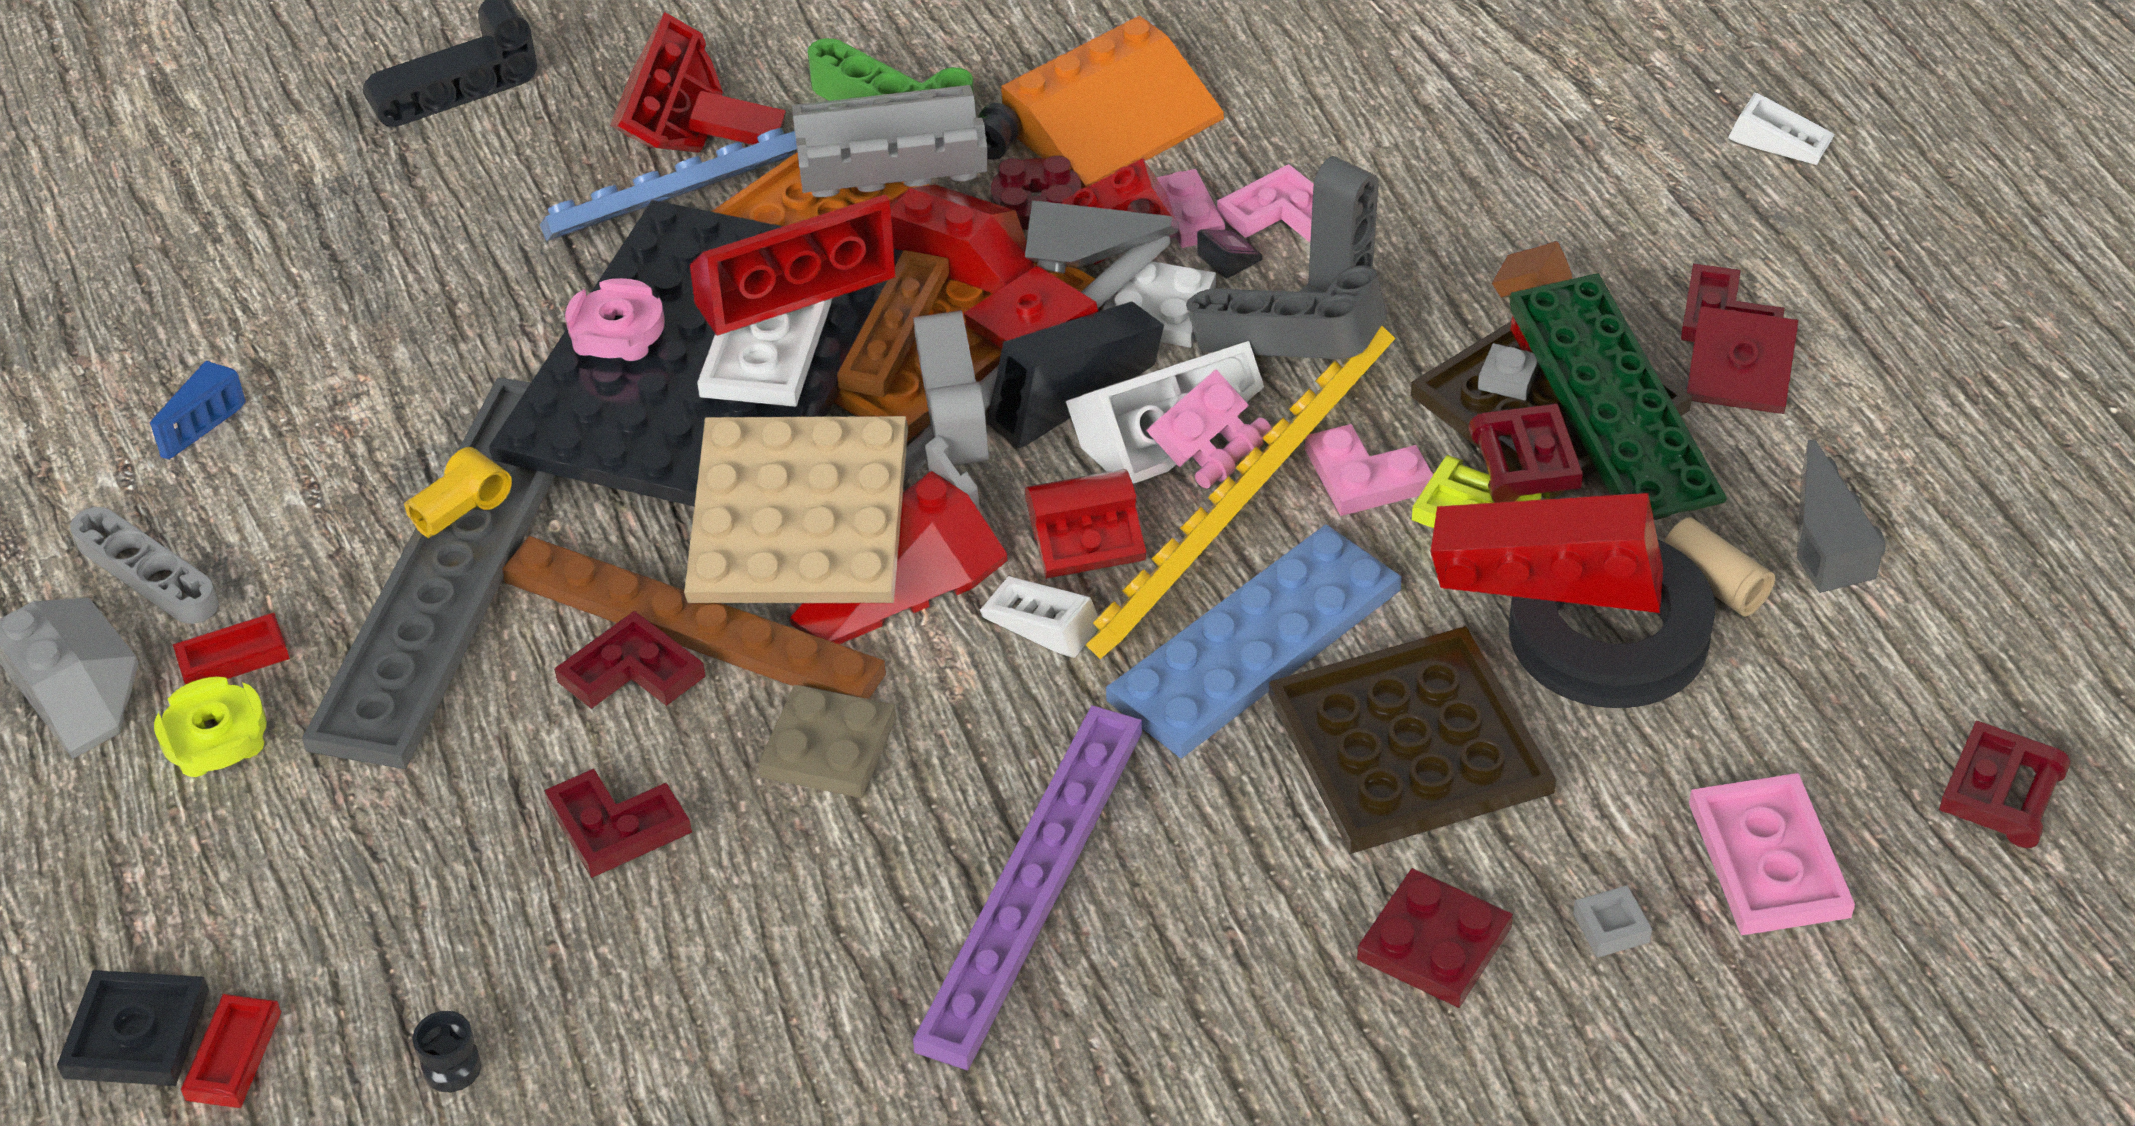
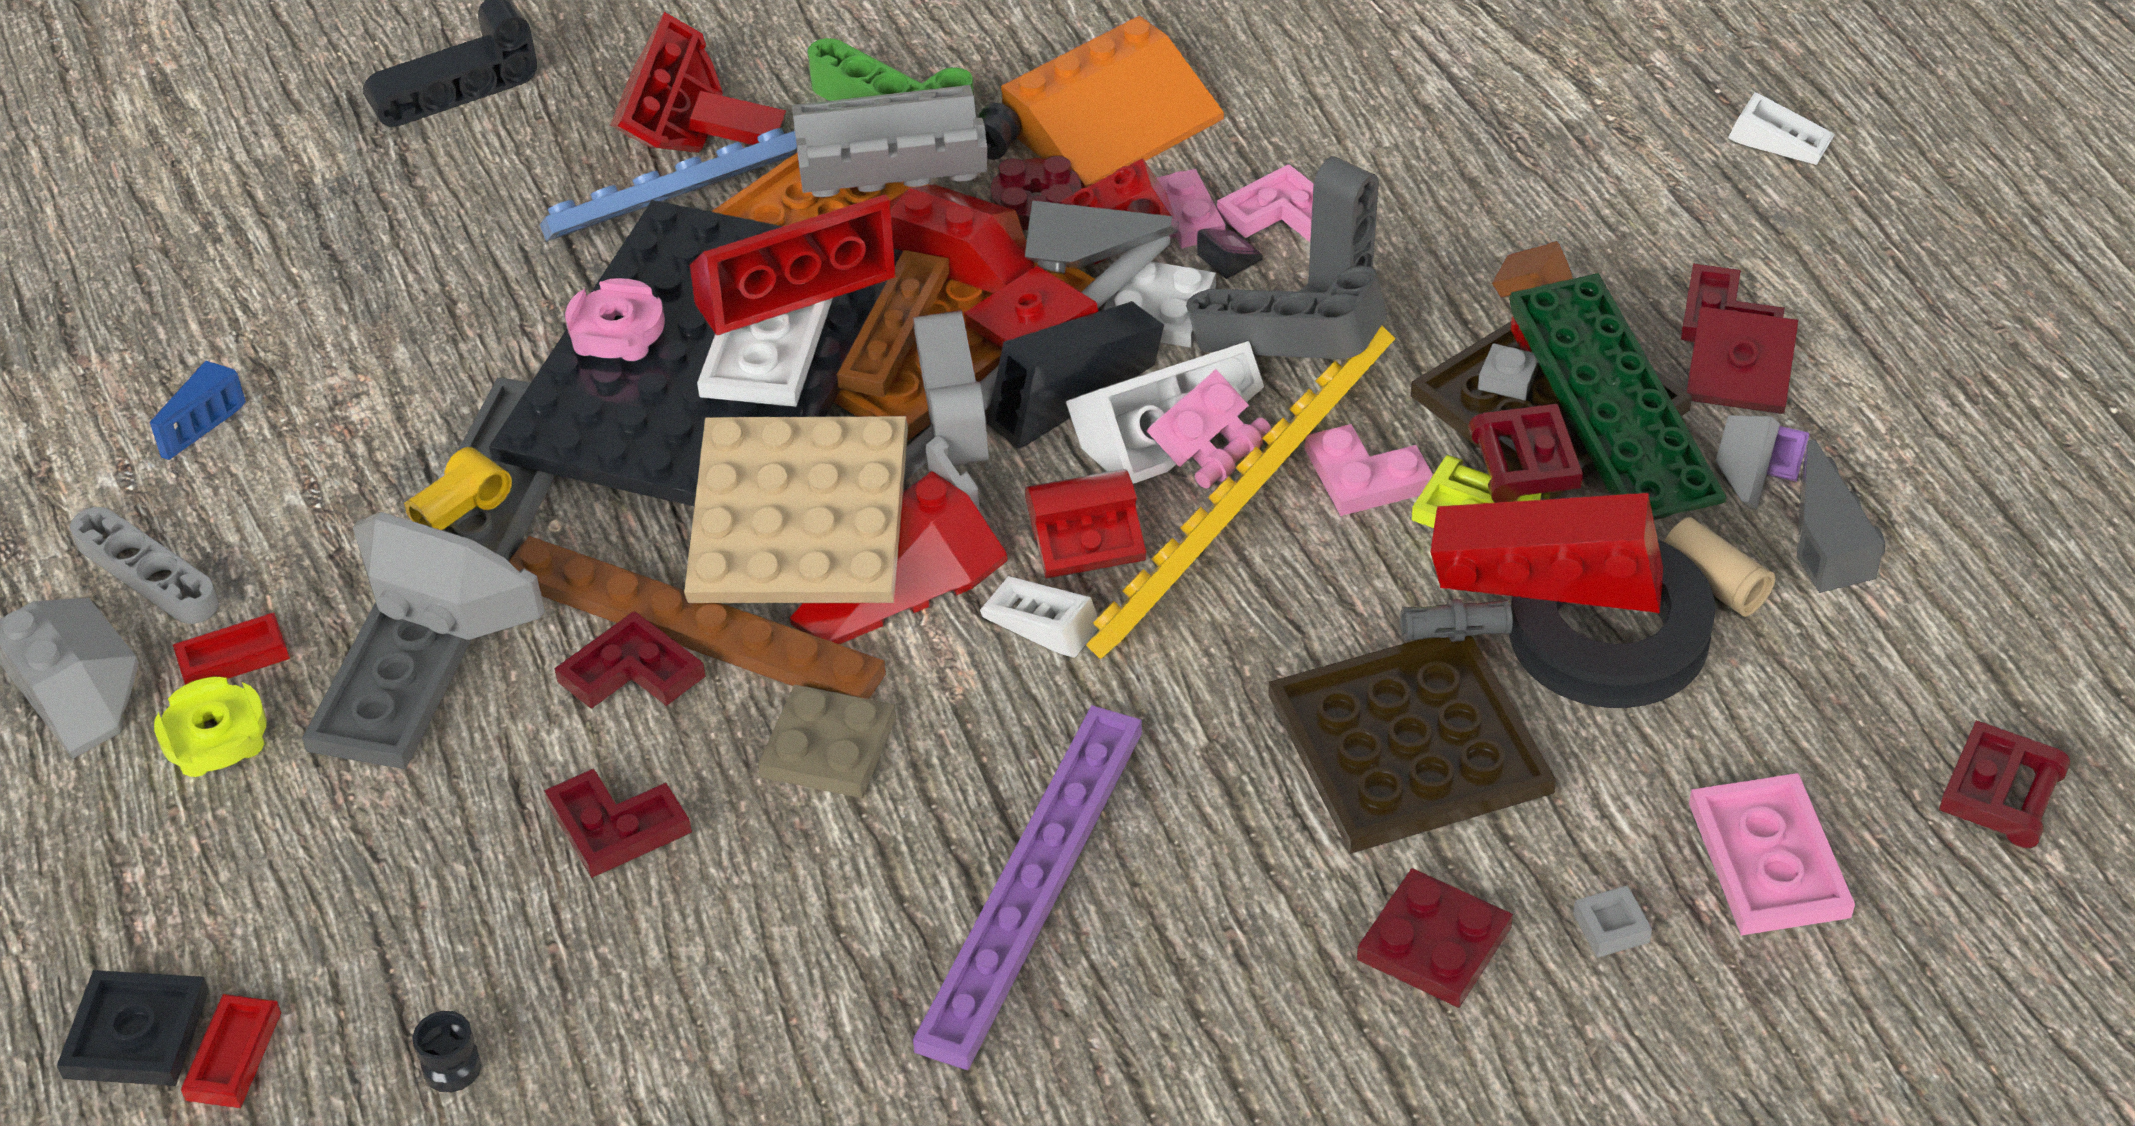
medium blue plate [1106,524,1402,759] -> none
none -> light grey wedge [353,512,545,640]
none -> dark grey pin [1400,599,1513,642]
none -> light grey tile [1716,415,1780,509]
none -> medium lavender slope [1766,426,1809,482]

